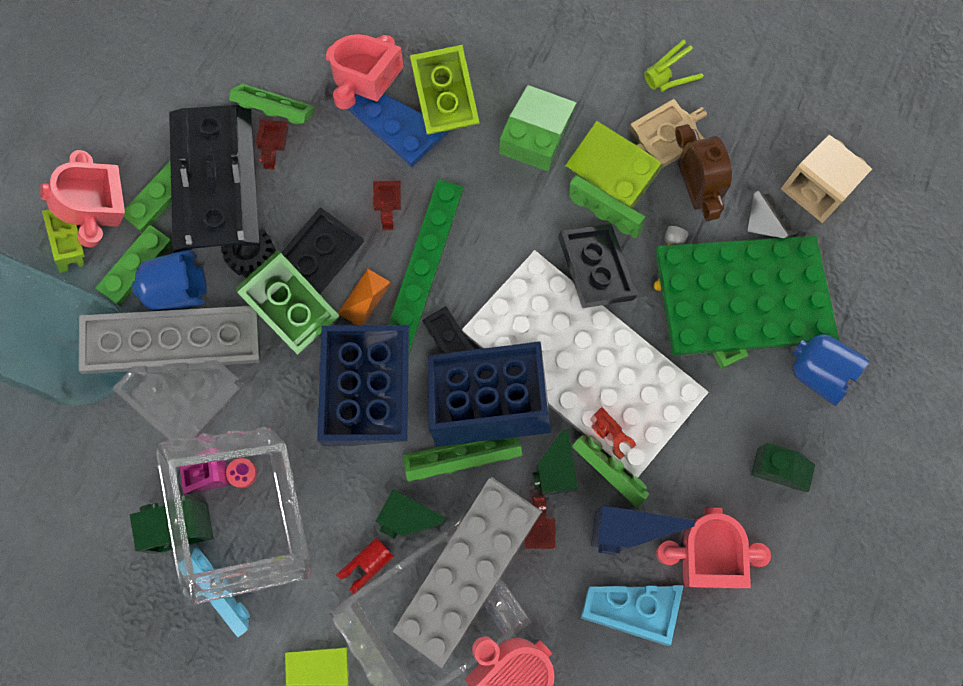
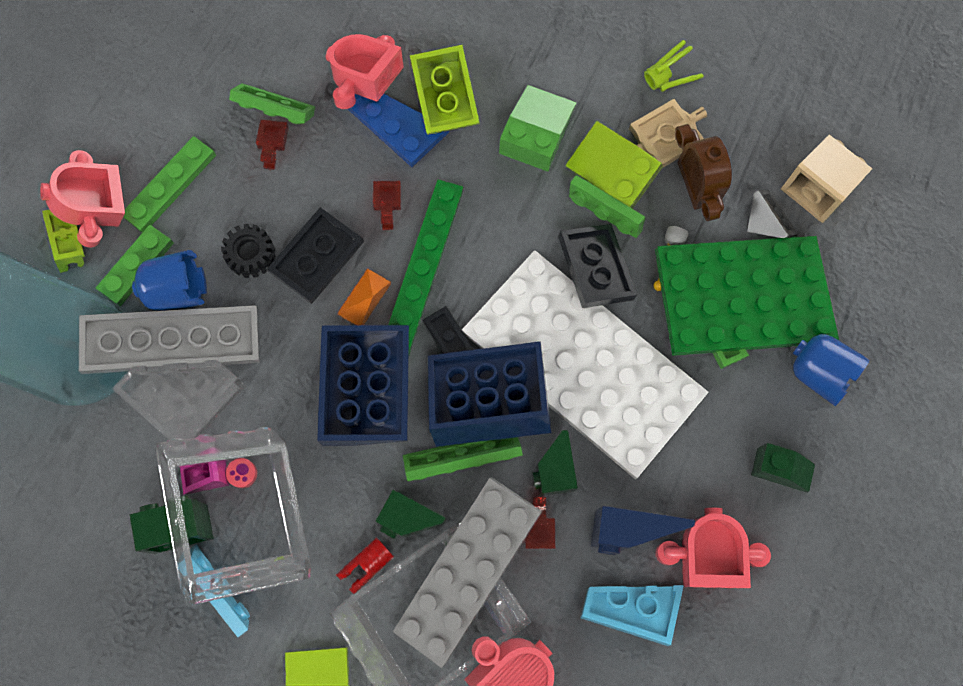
black hinge [169,105,260,253] -> none
bright green slope [235,250,339,355] -> none
bright green plate [572,434,649,508] -> none
clear red plate [590,407,636,459] -> none

